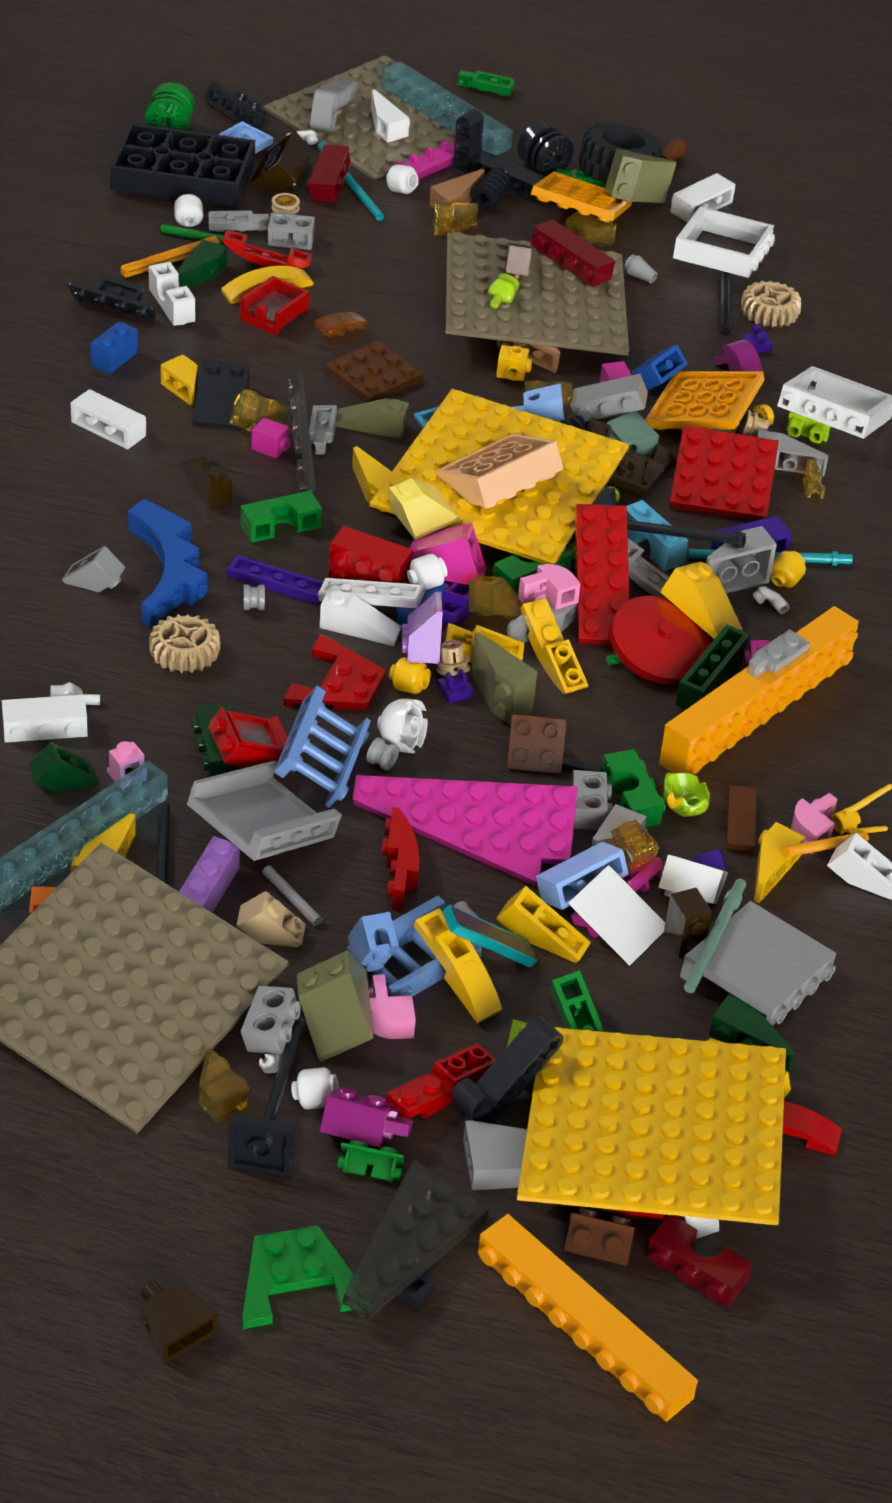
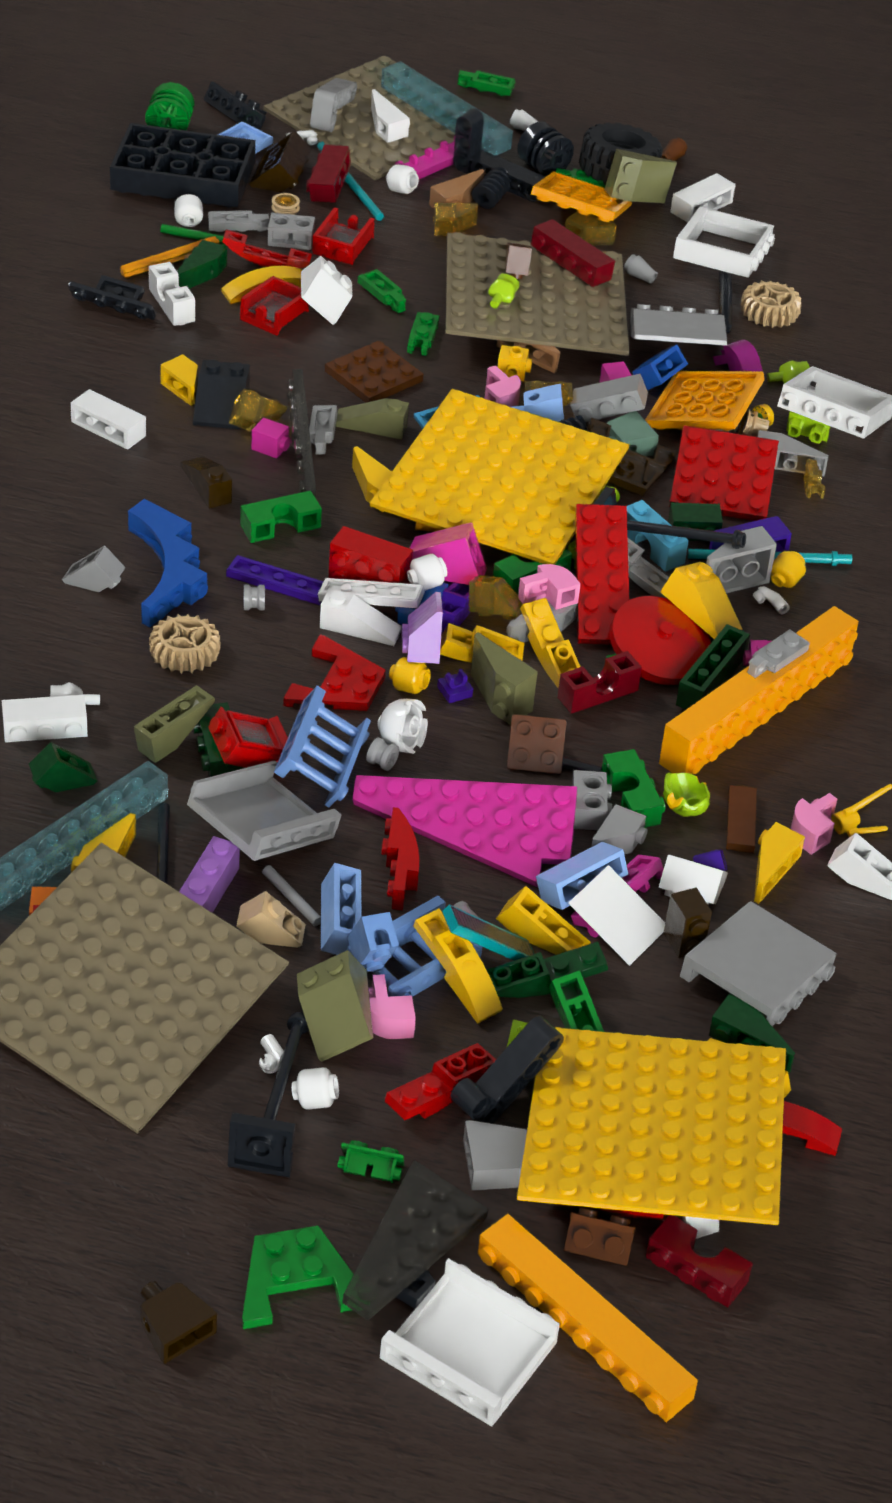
blue brick [90,321,138,374] -> none
bright pink brick [107,741,145,788] -> none
clear yellow slope [199,1048,249,1124] -> none
light grey brick [241,986,301,1055] -> none
clear orange slope [314,312,368,337] -> none
magenta hinge [320,1087,413,1148] -> none
light yellow slope [389,478,459,540] -> none
light nougat slope [436,434,563,508] -> none
tan piece [436,640,470,676] -> none
clear yellow slope [611,819,659,870] -> none
sand green bar [684,879,746,993] -> none
dark purple tile [742,325,773,353] -> none
light orange bar [781,832,869,857] -> none
none -> olive slope [134,685,215,763]
none -> white slope [301,256,352,325]
none -> red window [313,207,375,265]
none -> light blue brick [321,863,361,955]
none -> green hinge [358,269,406,313]
none -> white panel [380,1258,560,1427]
none -> green hinge [407,312,440,356]
none -> bright pink brick [485,365,521,407]
none -> dark green slope [487,942,608,997]
none -> white cone [510,109,538,131]
none -> dark red arch [557,651,642,714]
none -> light grey slope [629,304,727,345]
none -> dark green brick [668,503,723,542]
none -> lime piece [767,360,810,384]

